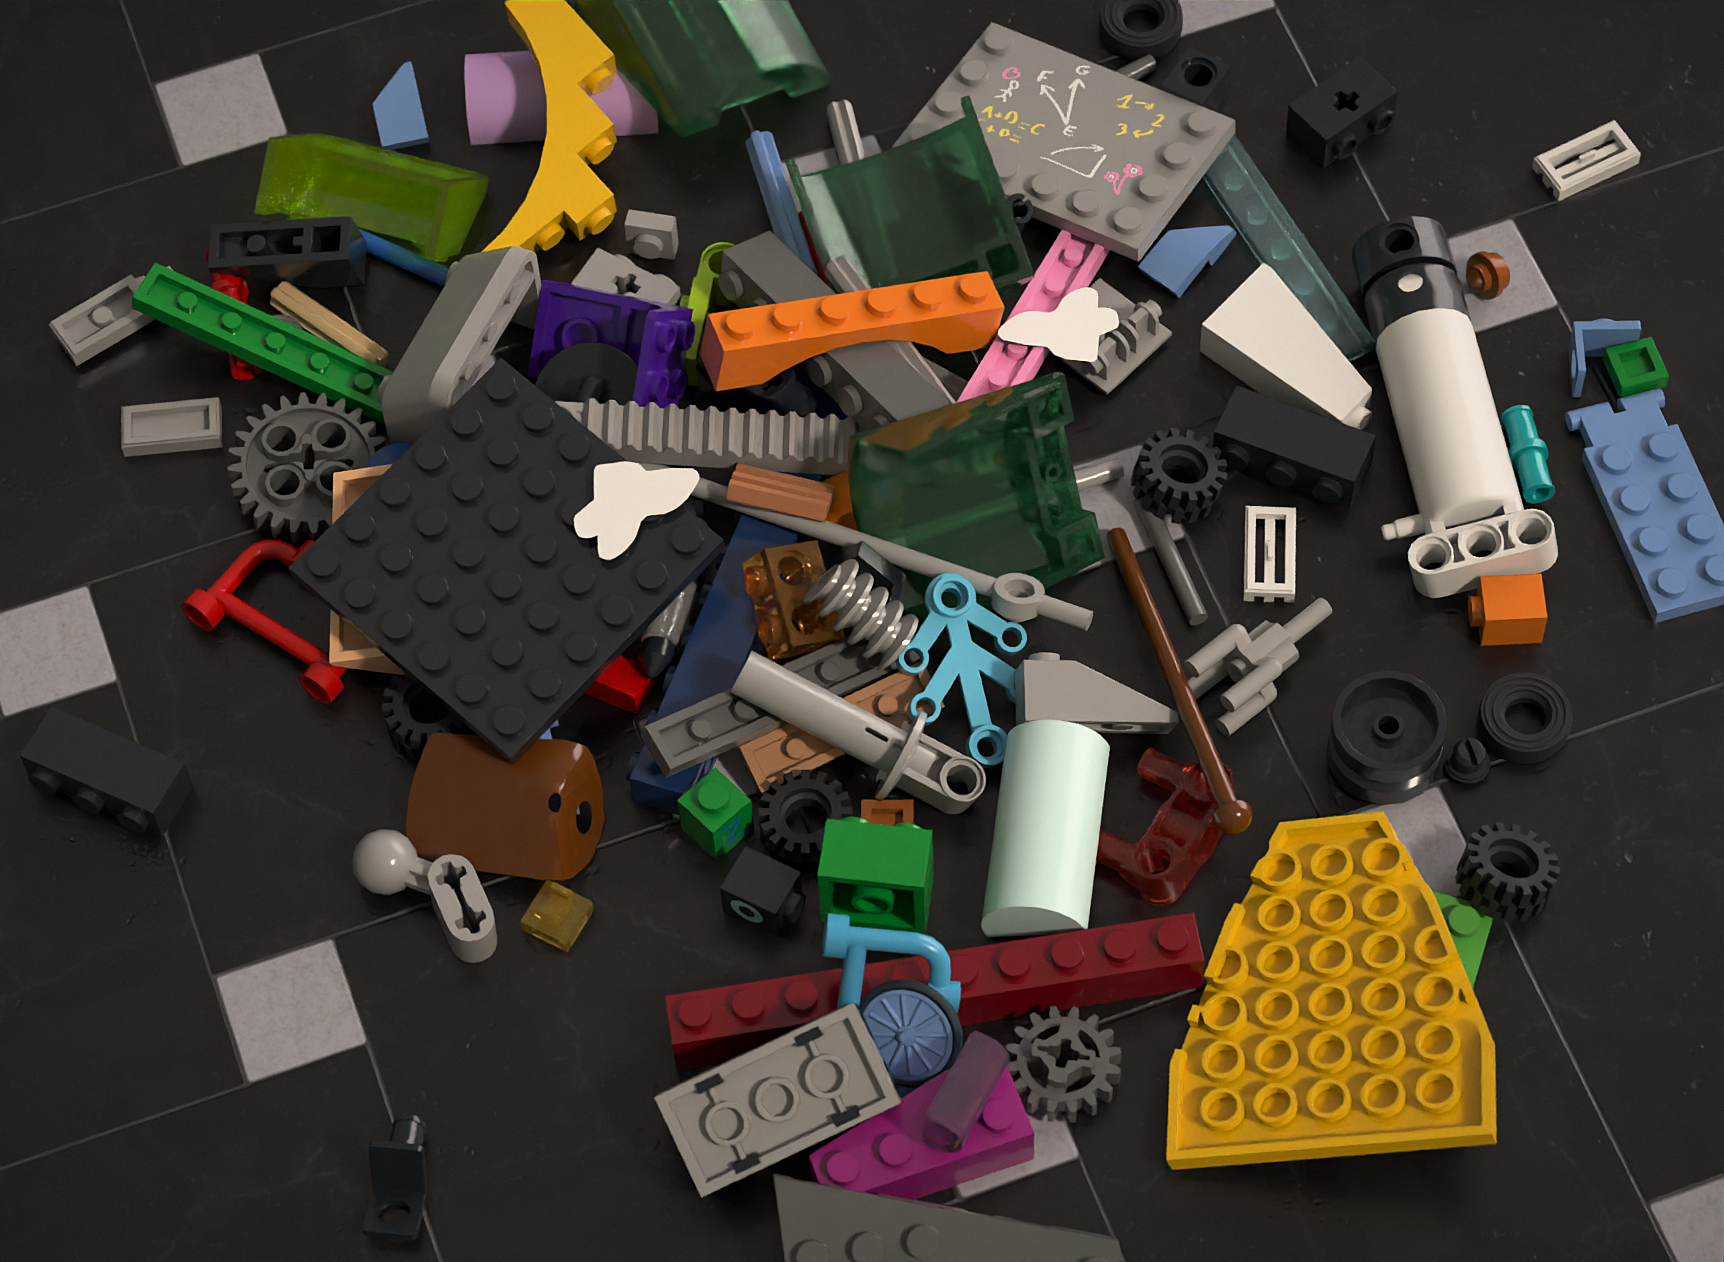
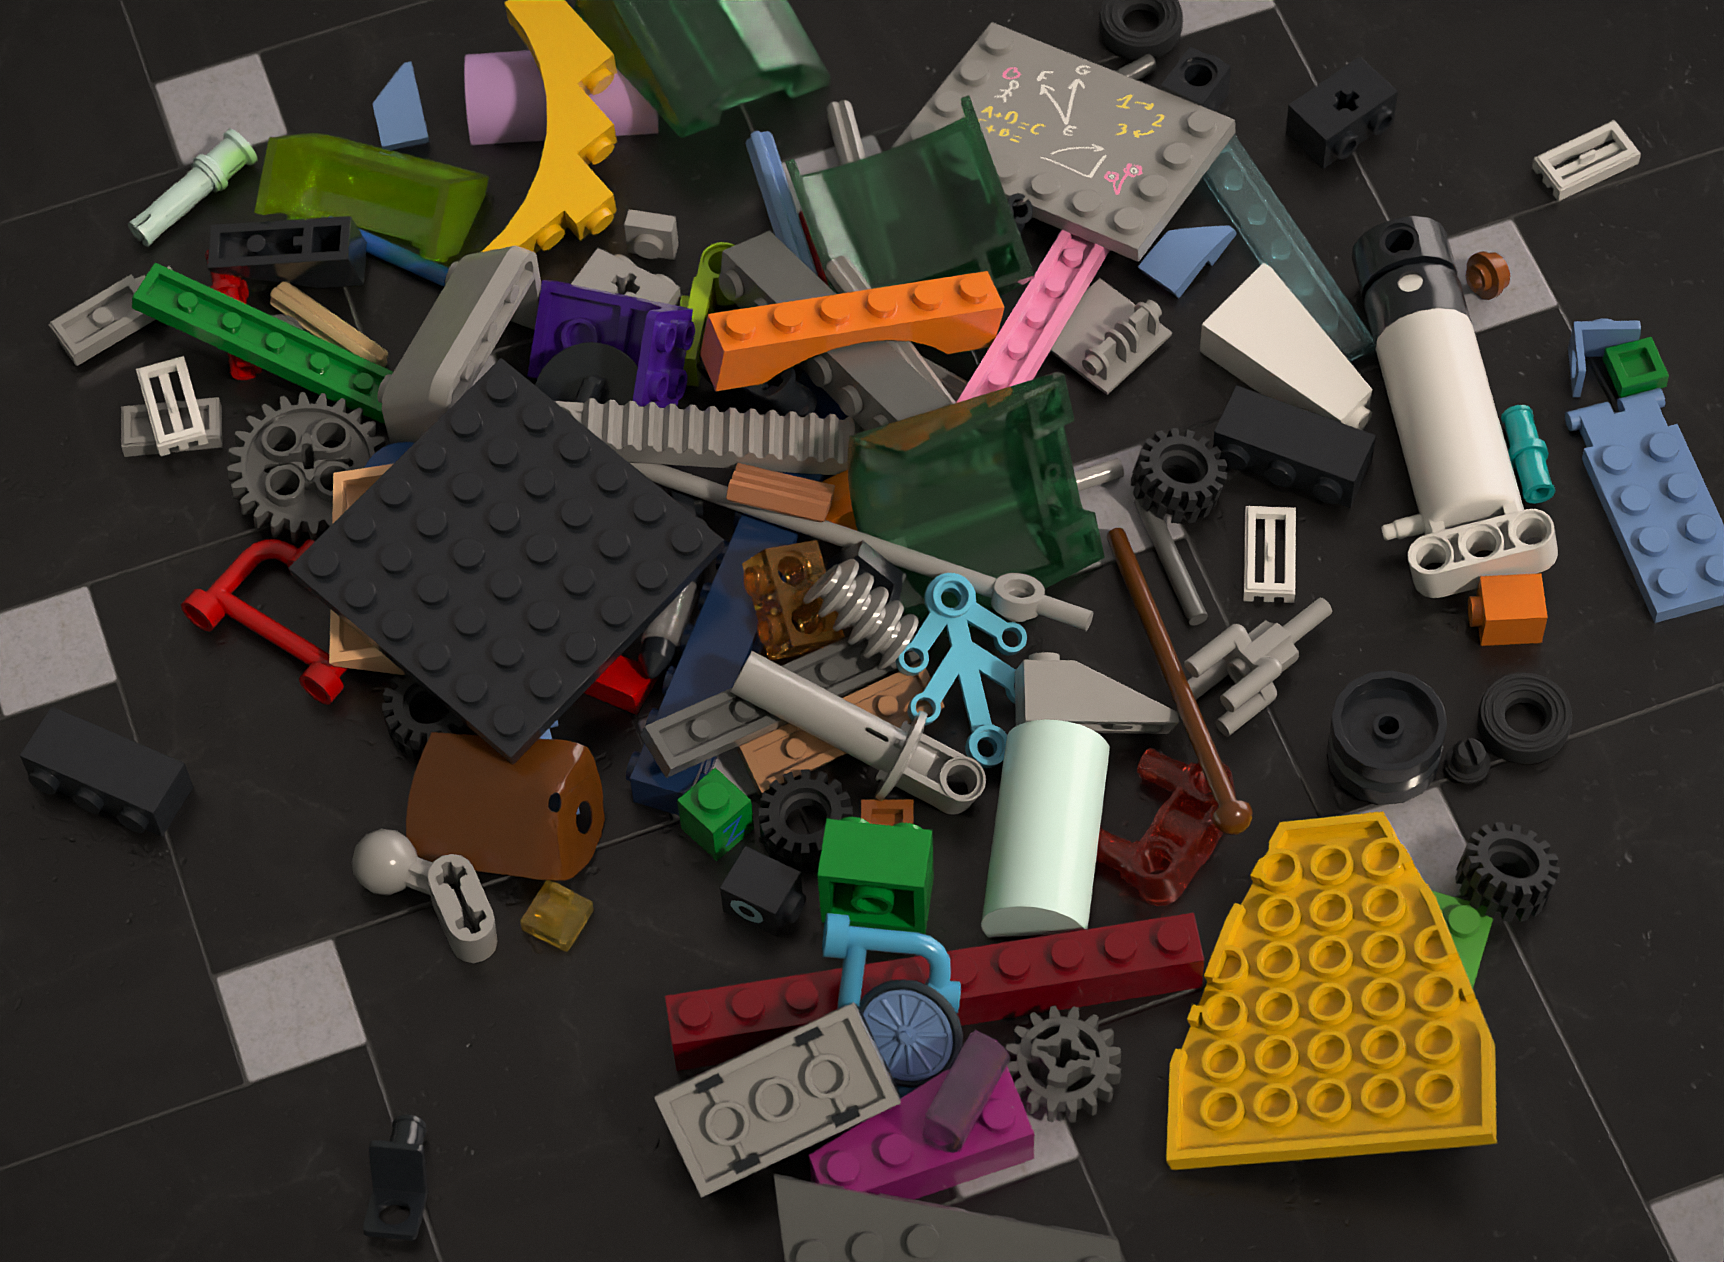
white sticker [574,461,699,560] -> none
white sticker [998,287,1119,362] -> none
none -> light aqua pin [128,128,257,247]
none -> white tile [136,356,208,456]

